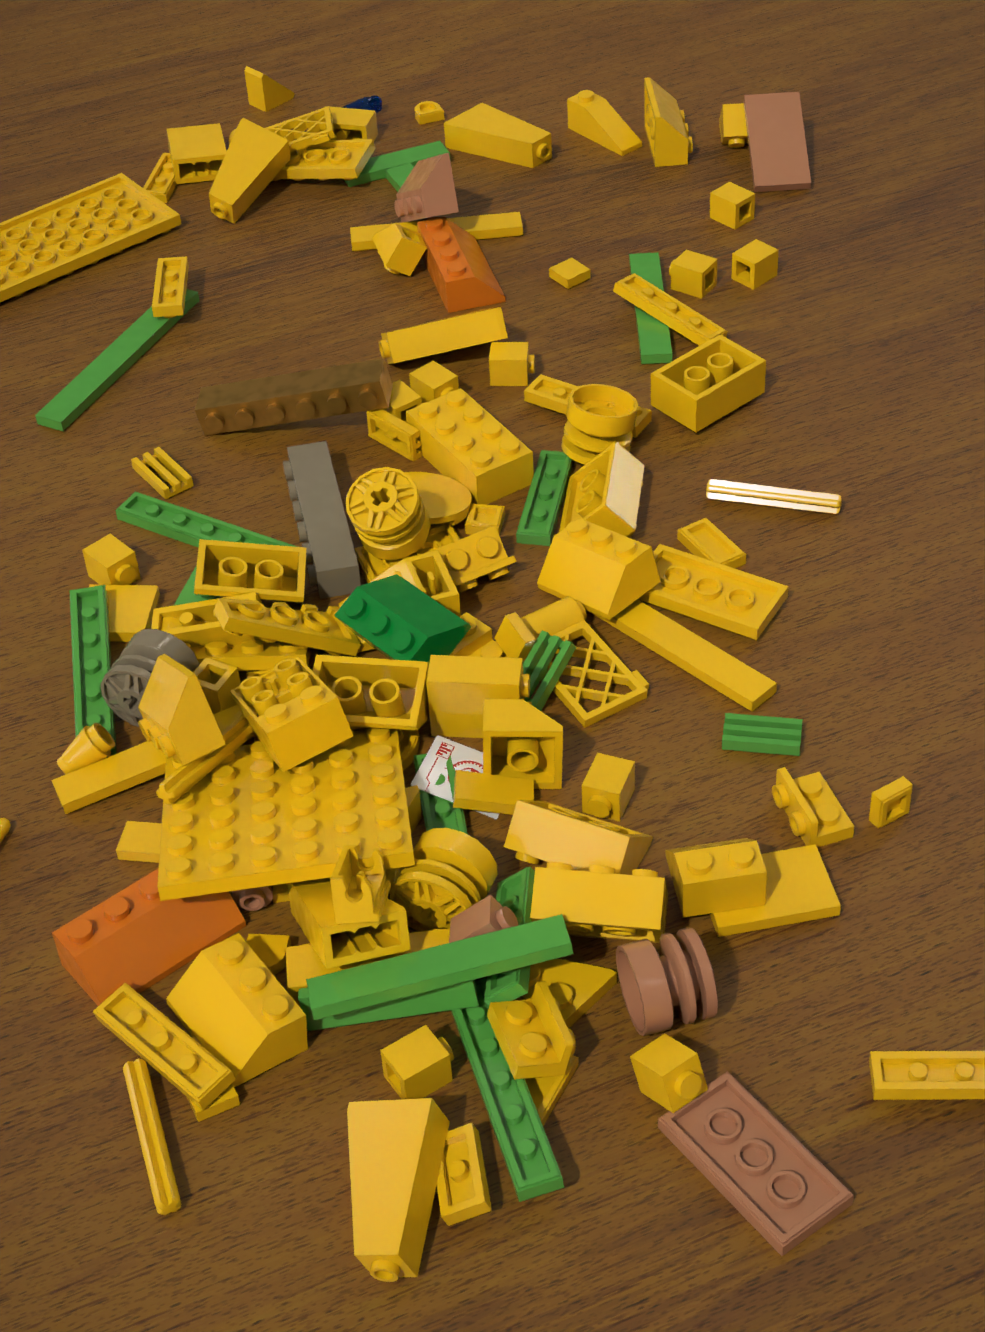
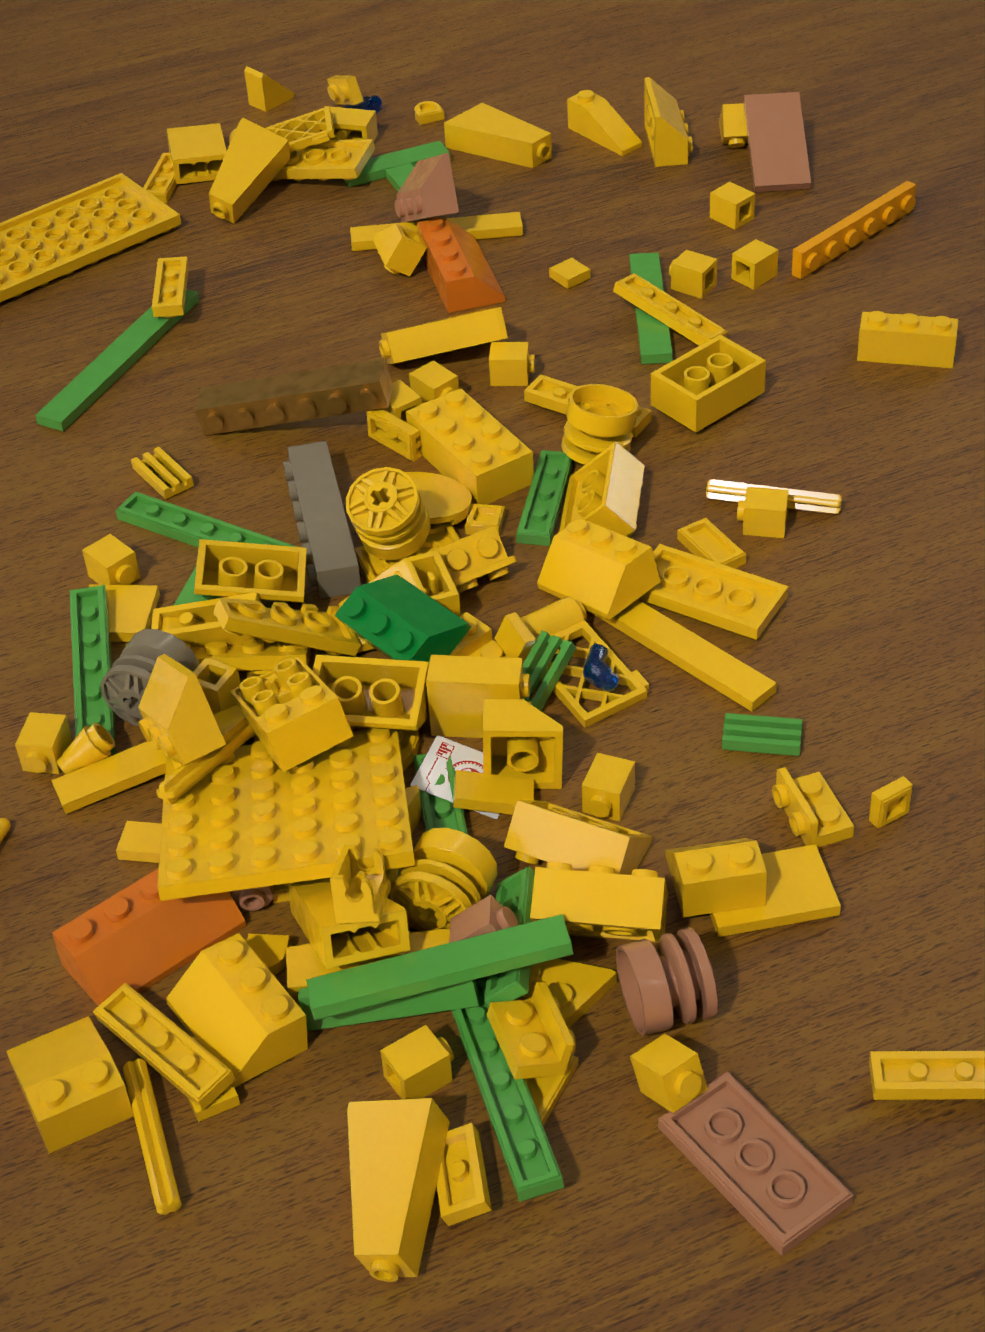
none -> yellow slope [6,1016,134,1154]
none -> yellow brick [15,712,73,774]
none -> yellow plate [327,75,364,105]
none -> arm [583,644,619,692]
none -> yellow brick [737,486,789,538]
none -> light orange plate [792,181,916,279]
none -> yellow slope [857,311,958,369]

